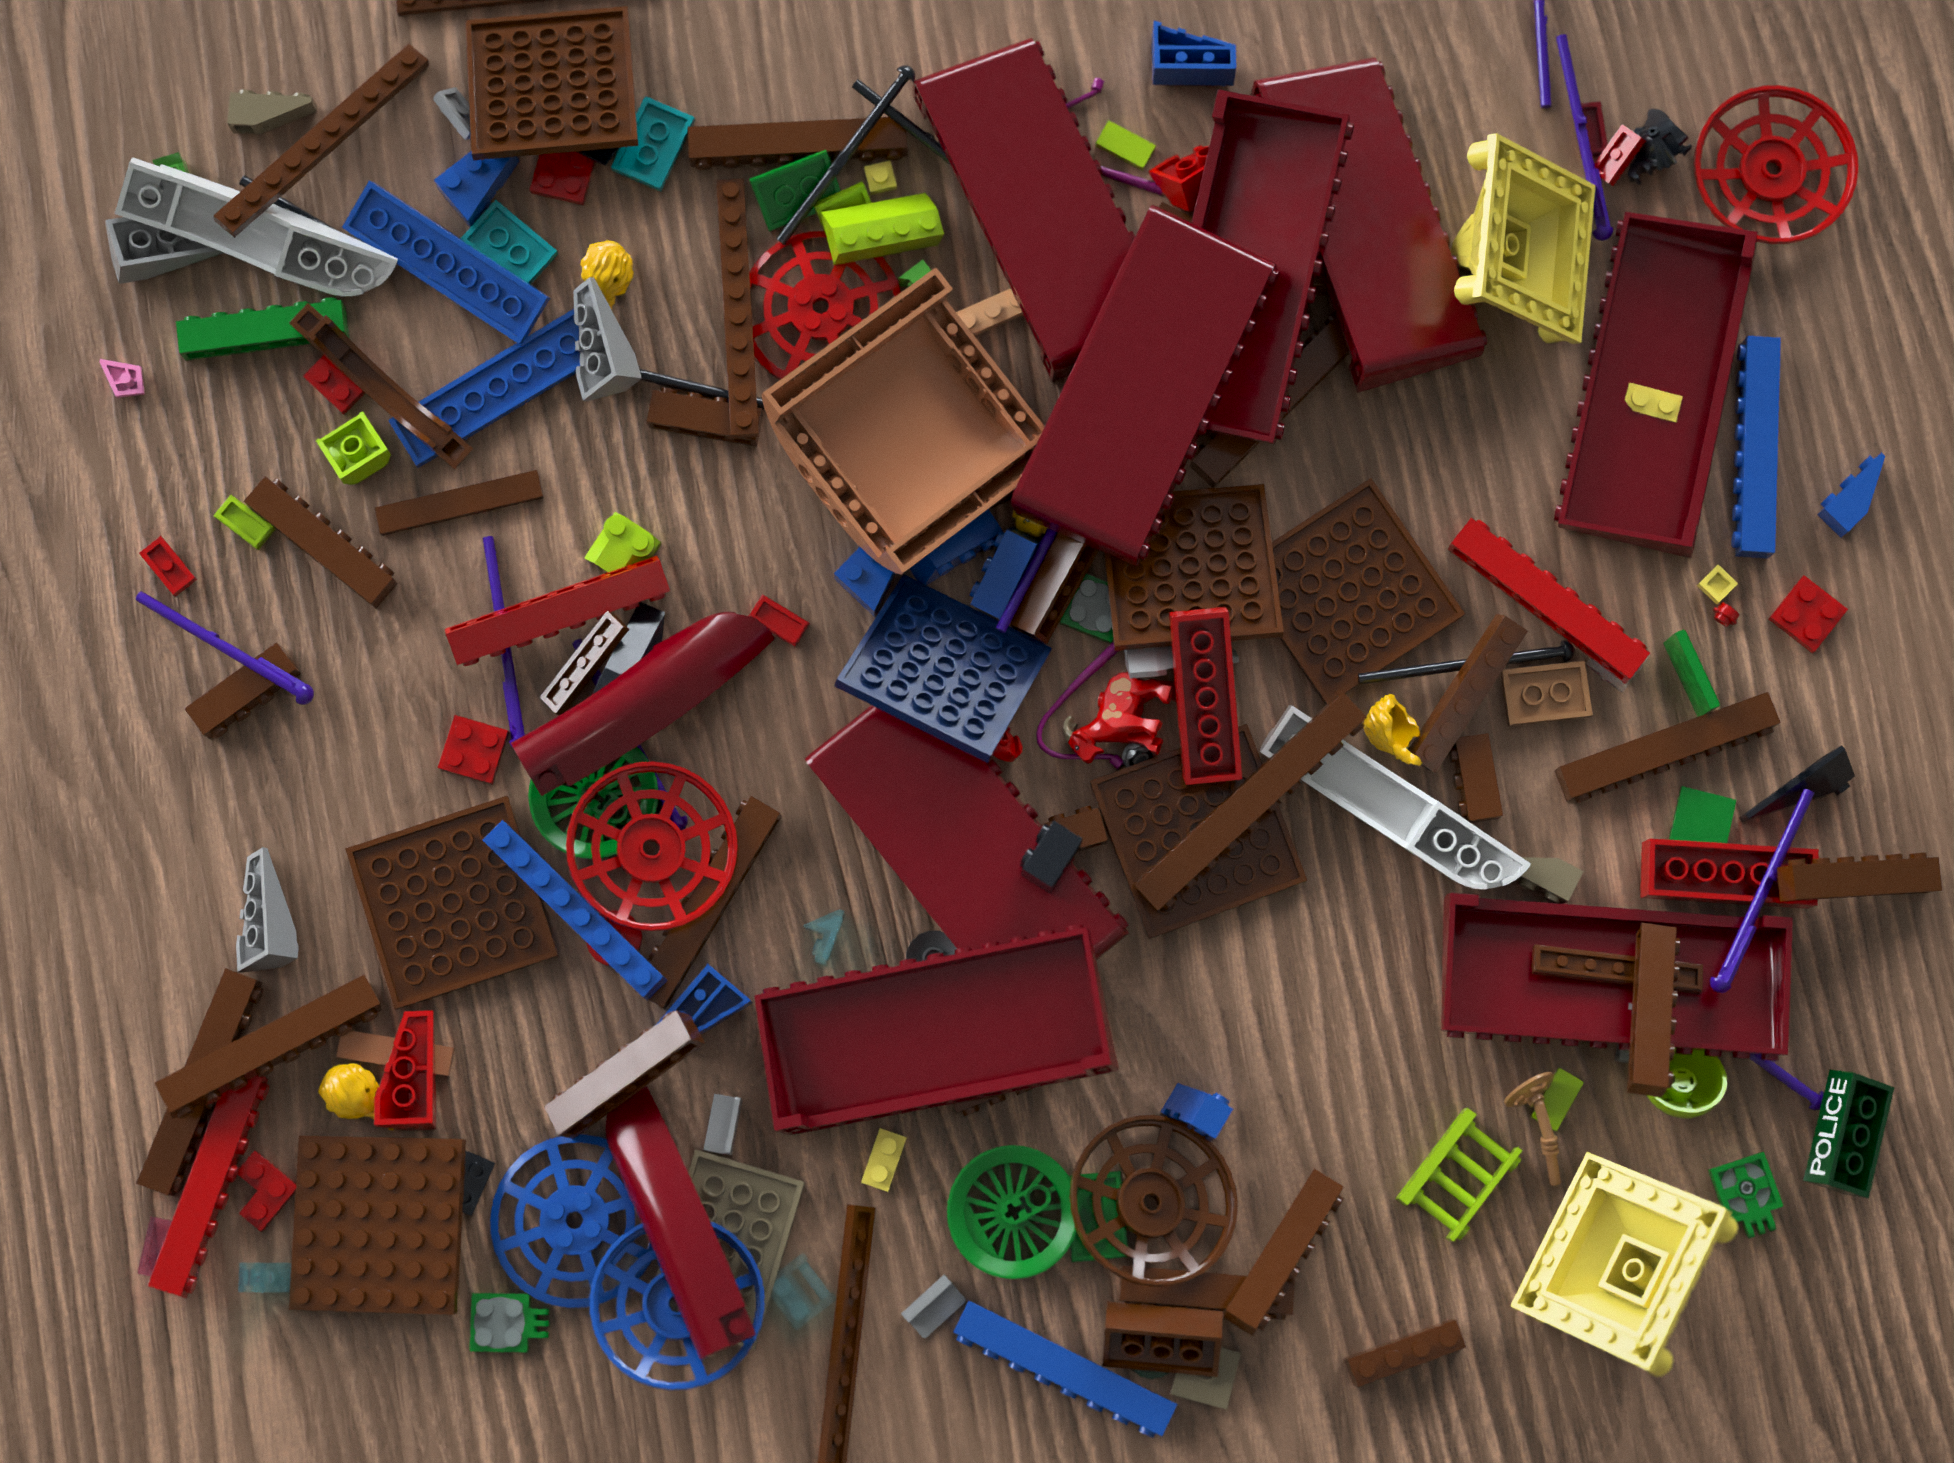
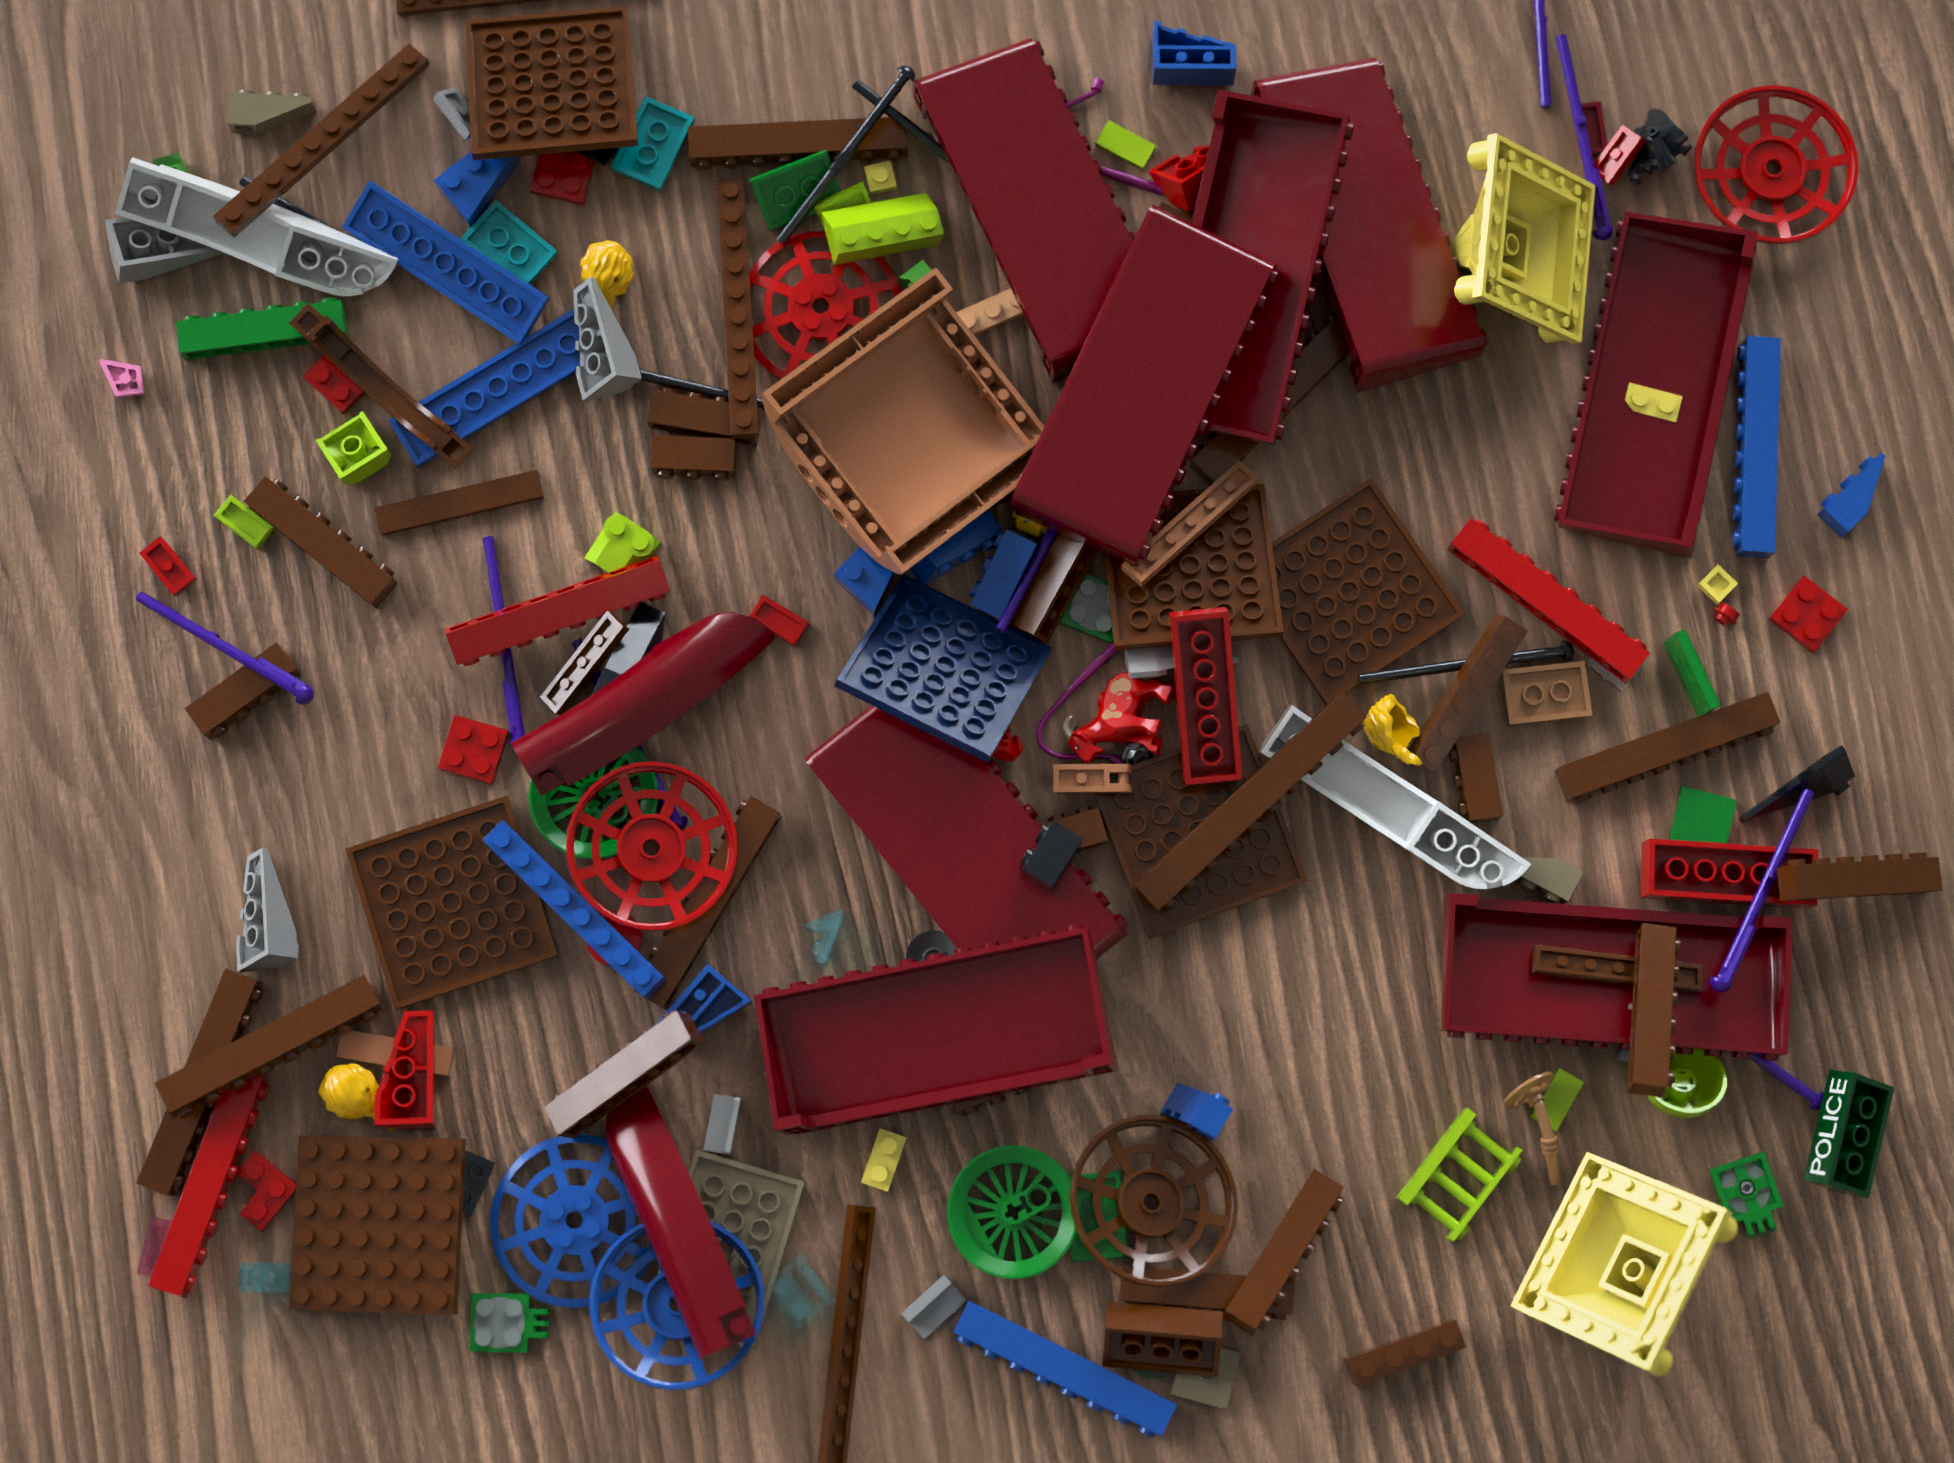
none -> reddish brown brick [650,435,737,481]
none -> nougat plate [1053,764,1132,794]
none -> nougat plate [1121,461,1259,587]

